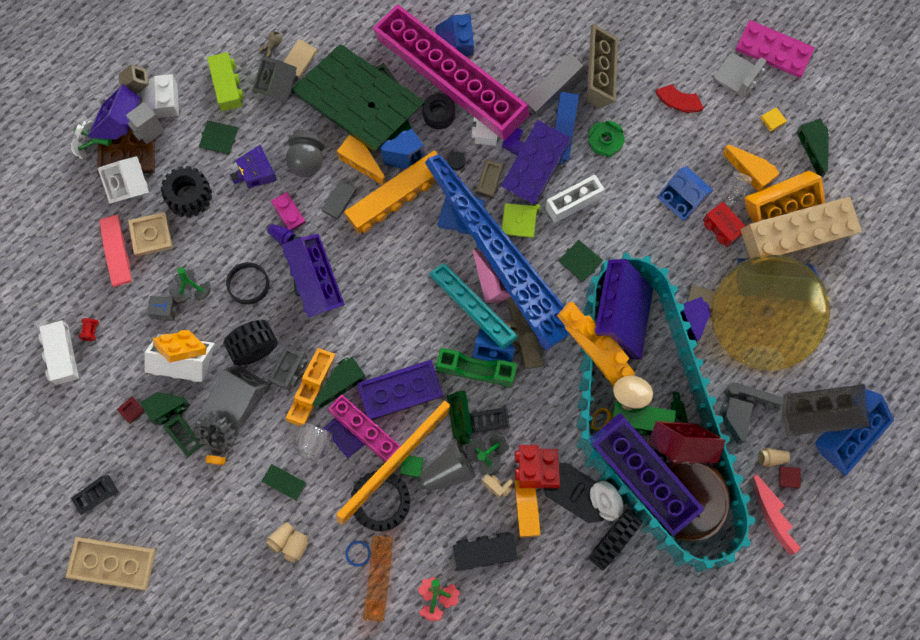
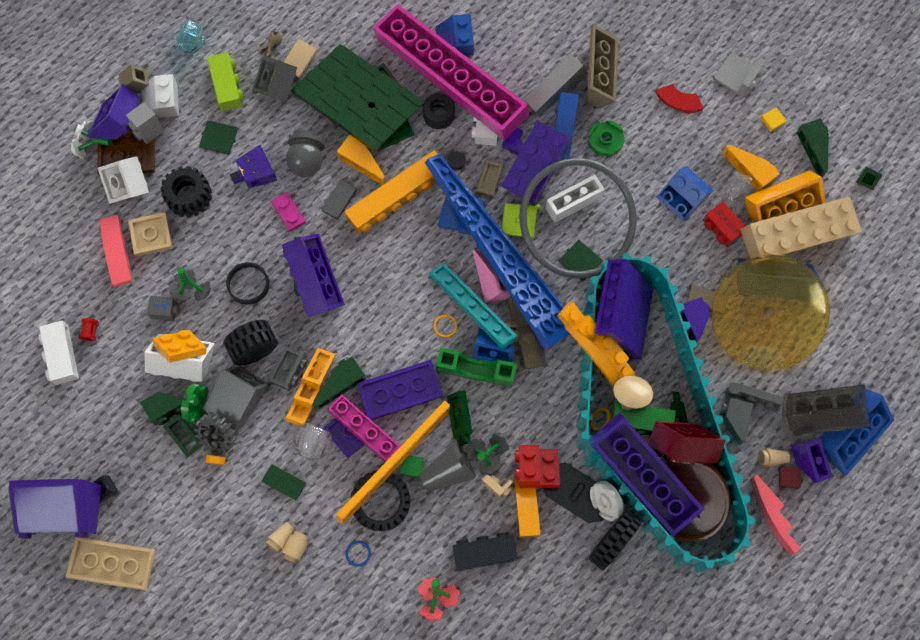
dark red tile [117,397,145,424] -> none
dark purple cone [267,224,296,245] -> none
clear orange slope [363,535,393,622] -> none
blue slope [380,128,425,169] -> none
black slope [470,407,510,433] -> none
dark pink plate [735,20,815,78] -> none
none -> windscreen [8,479,101,539]
none -> clear light blue cylinder [173,16,206,53]
none -> green plate [181,384,209,424]
none -> light orange piece [434,314,457,338]
none -> dark grey piece [519,158,637,279]
none -> dark purple slope [790,438,833,483]
none -> dark green slope [856,166,883,190]

